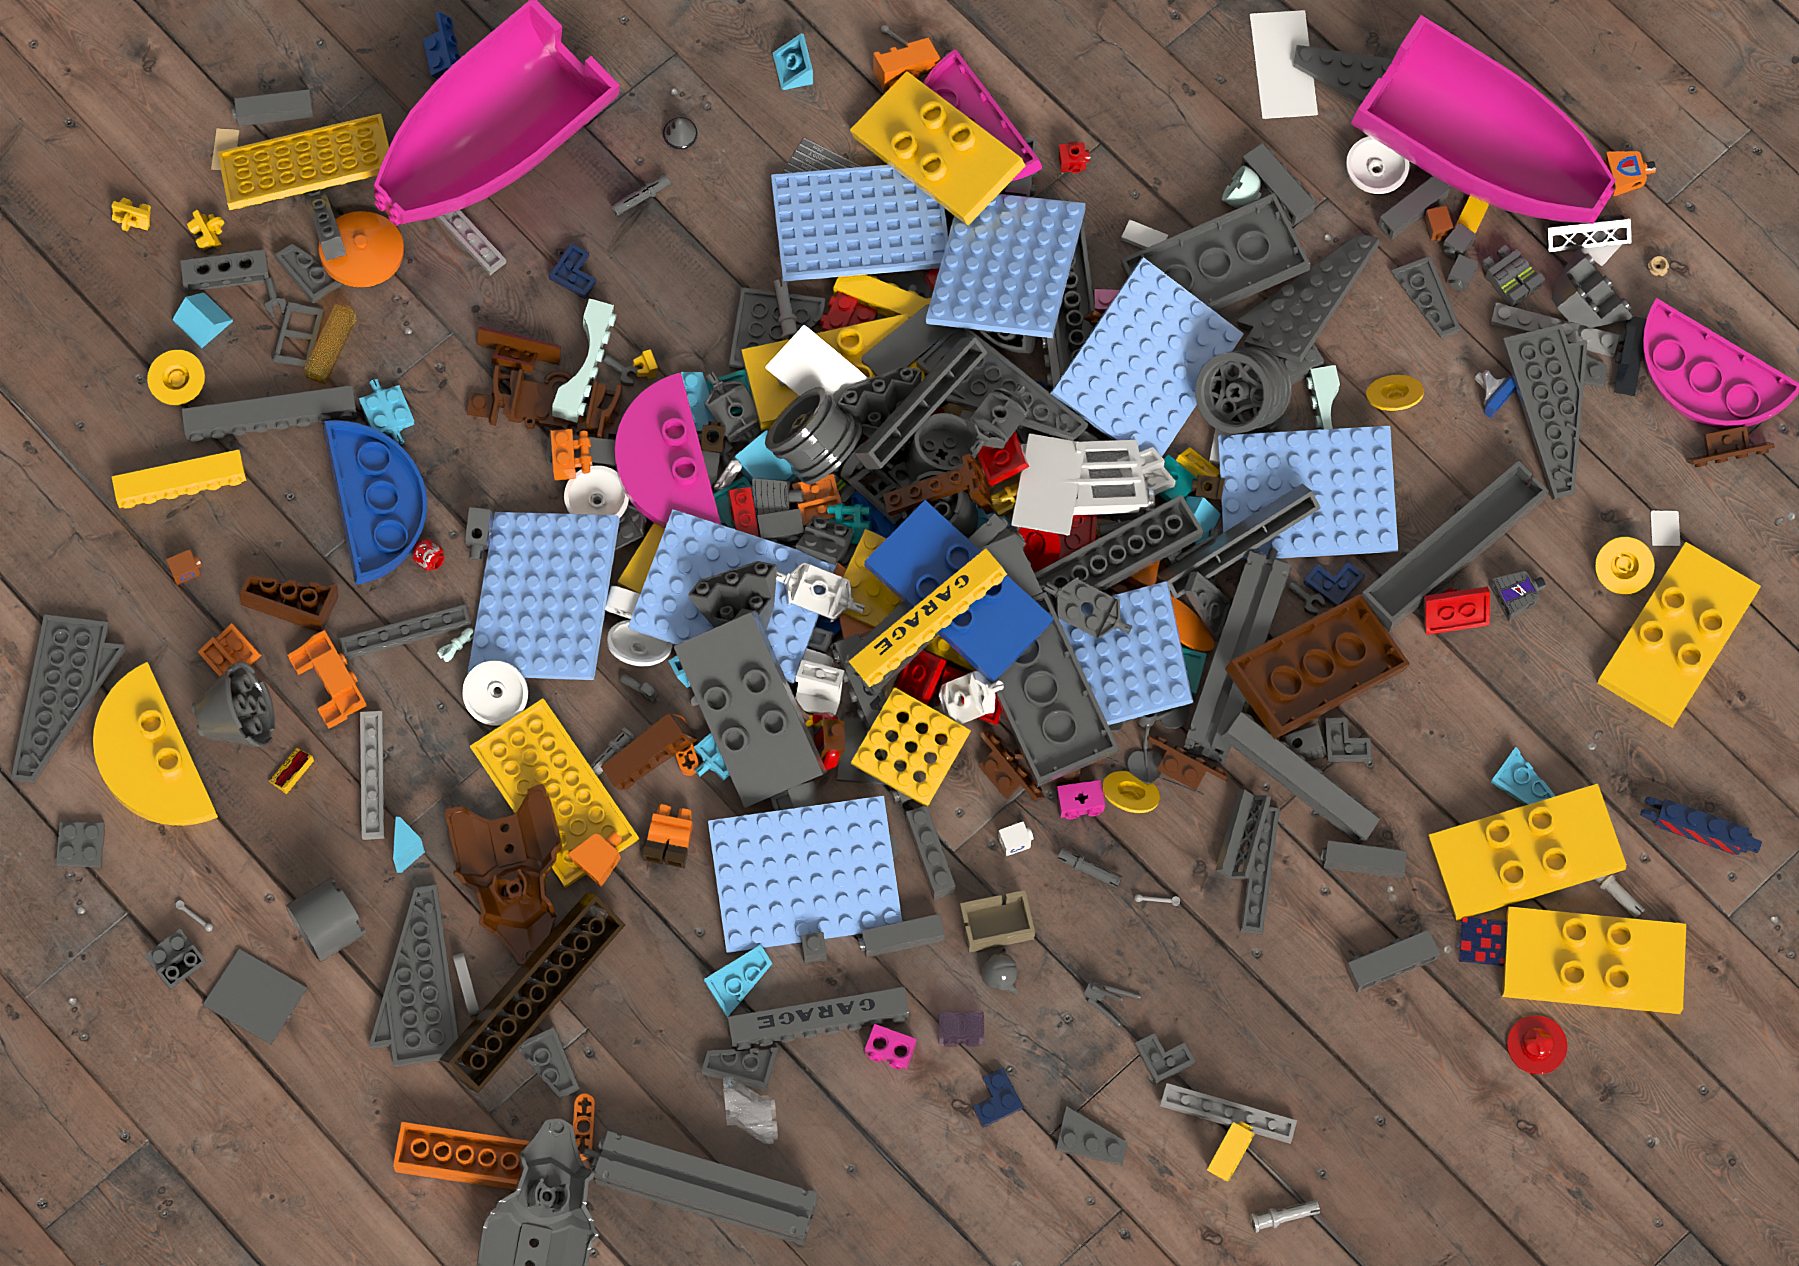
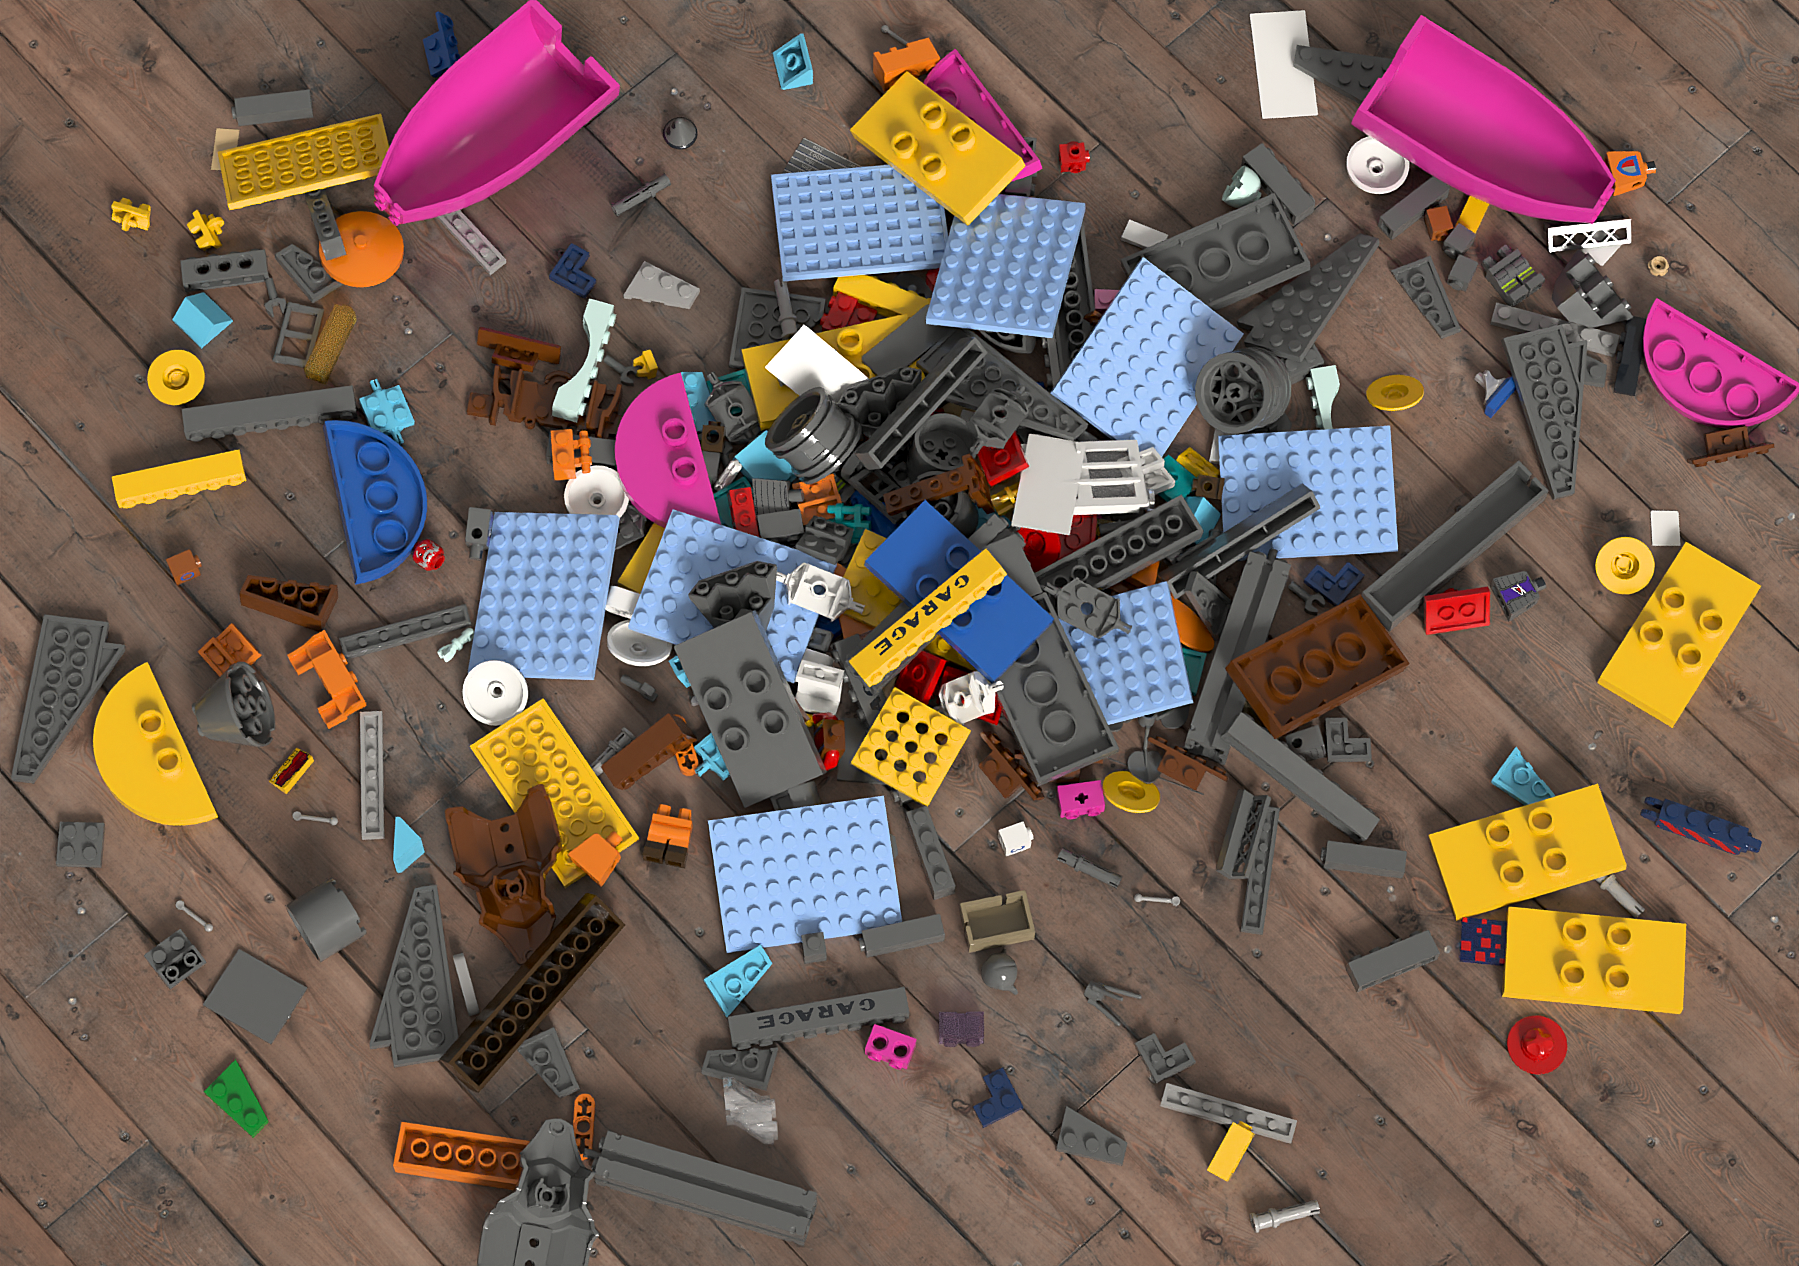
none -> green wing [204,1059,269,1138]
none -> light grey hinge [292,811,338,825]
none -> light grey wing [624,261,700,309]

